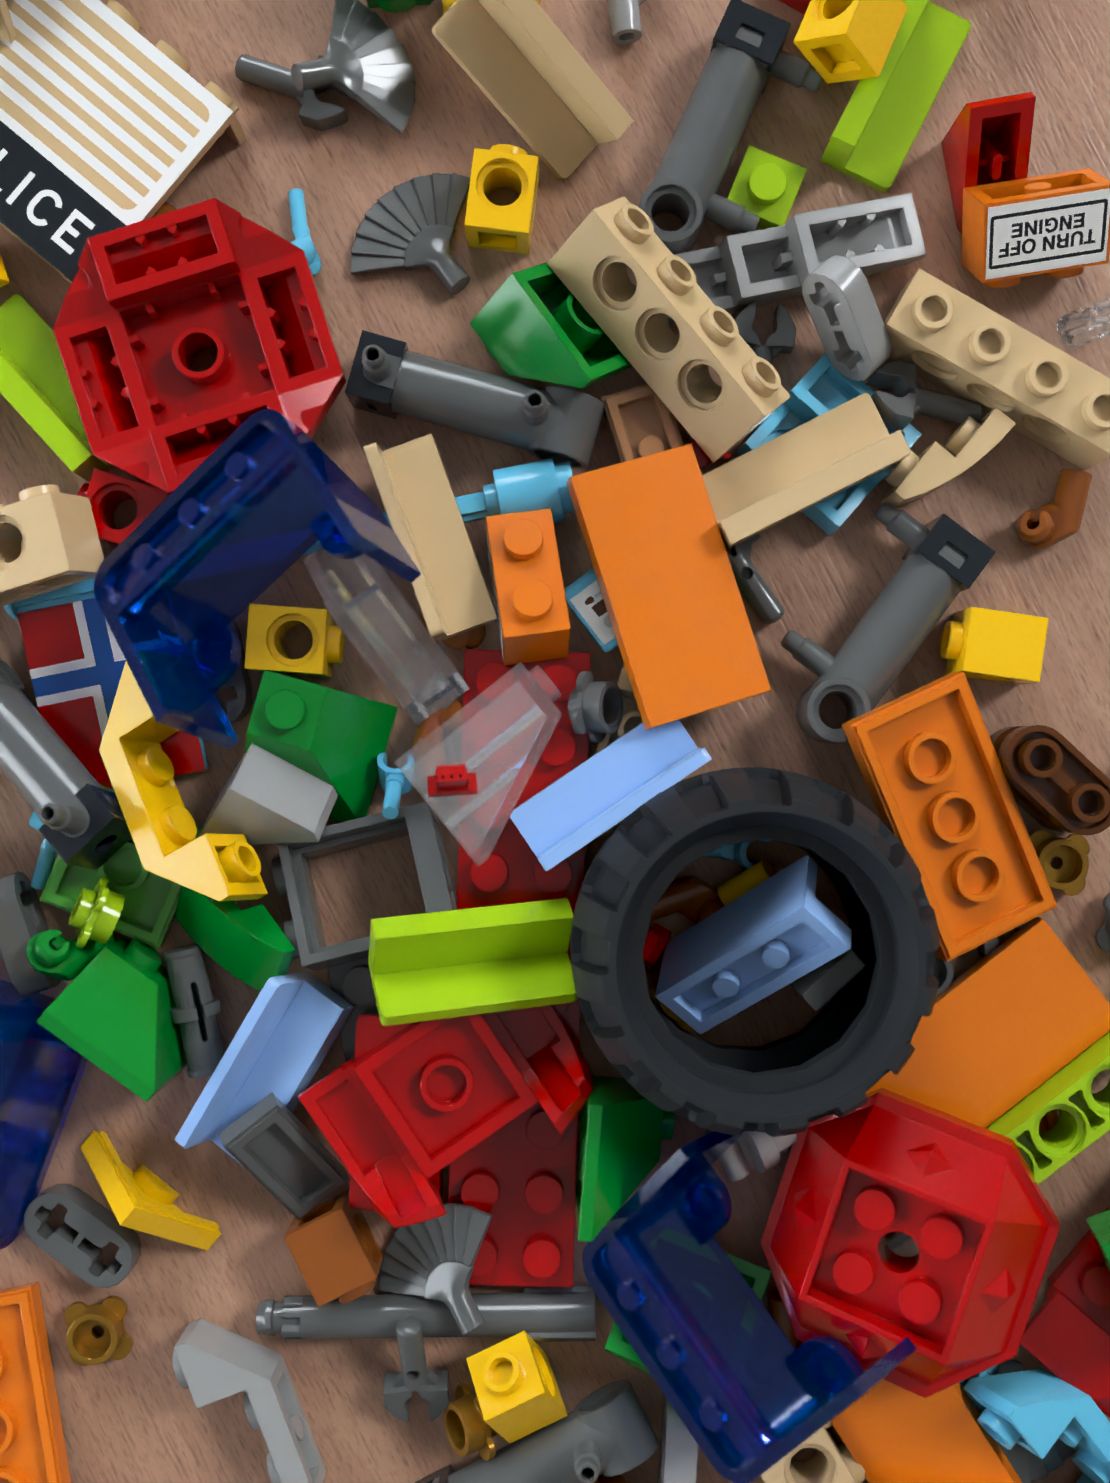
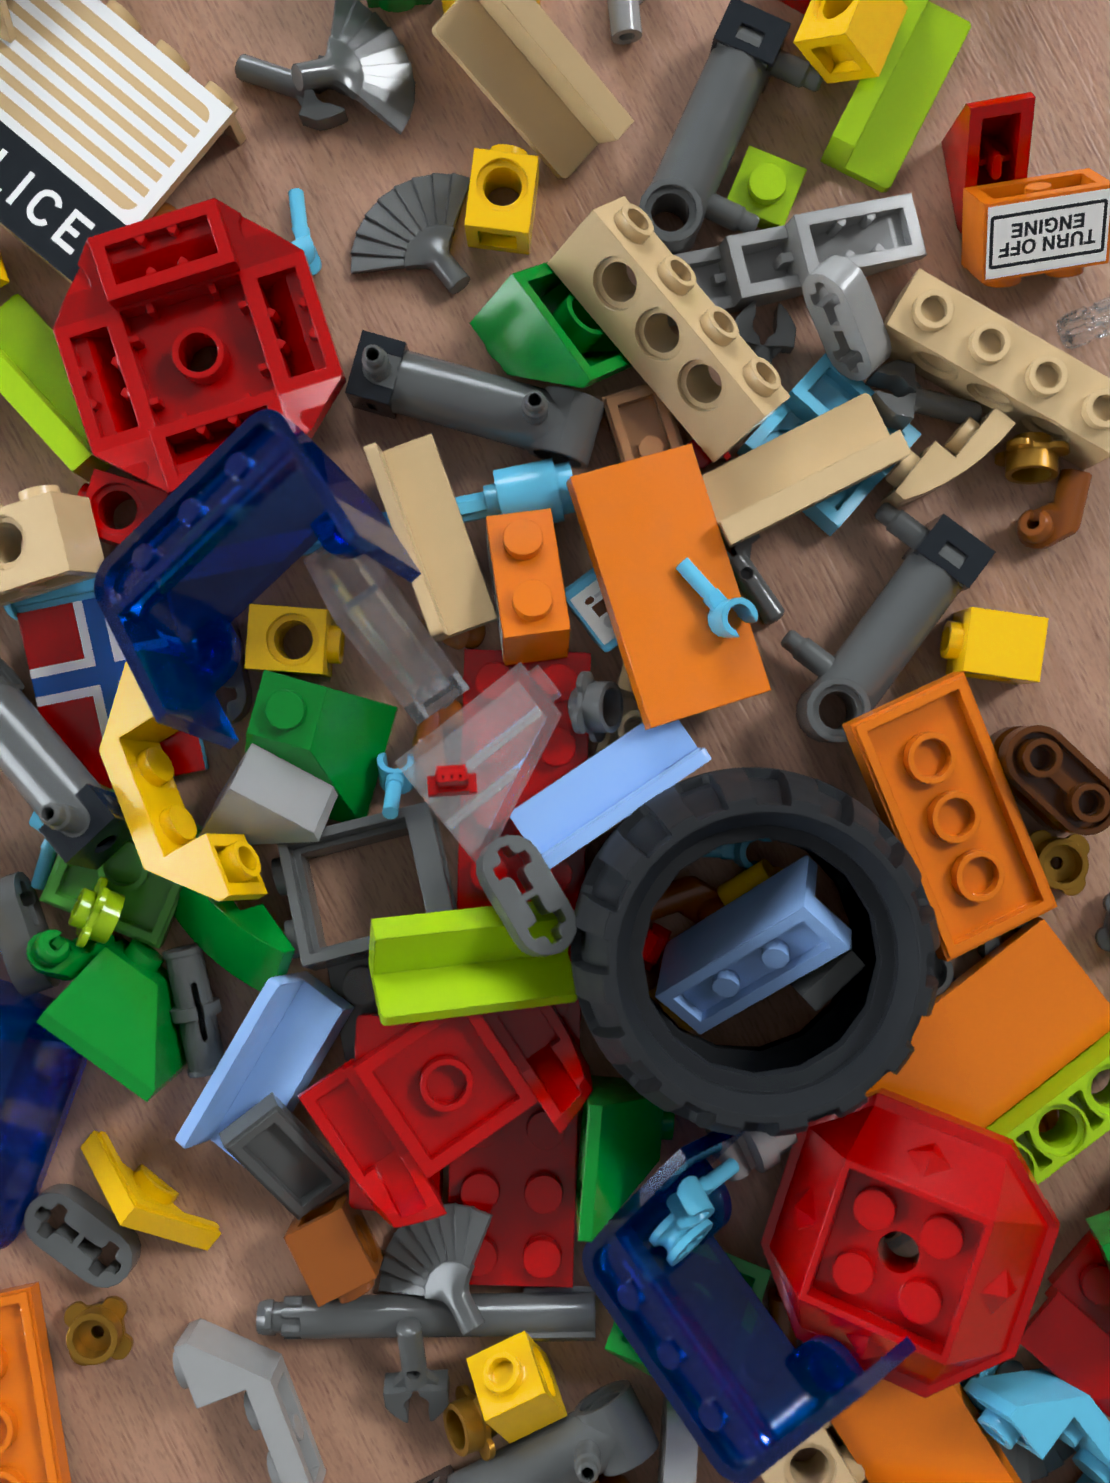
none -> dark grey beam [476,835,577,957]
none -> medium azure bush [648,1213,713,1266]
none -> medium azure hand [666,1158,739,1230]
none -> medium azure hand [675,557,758,638]
none -> pearl gold plate [994,432,1070,484]

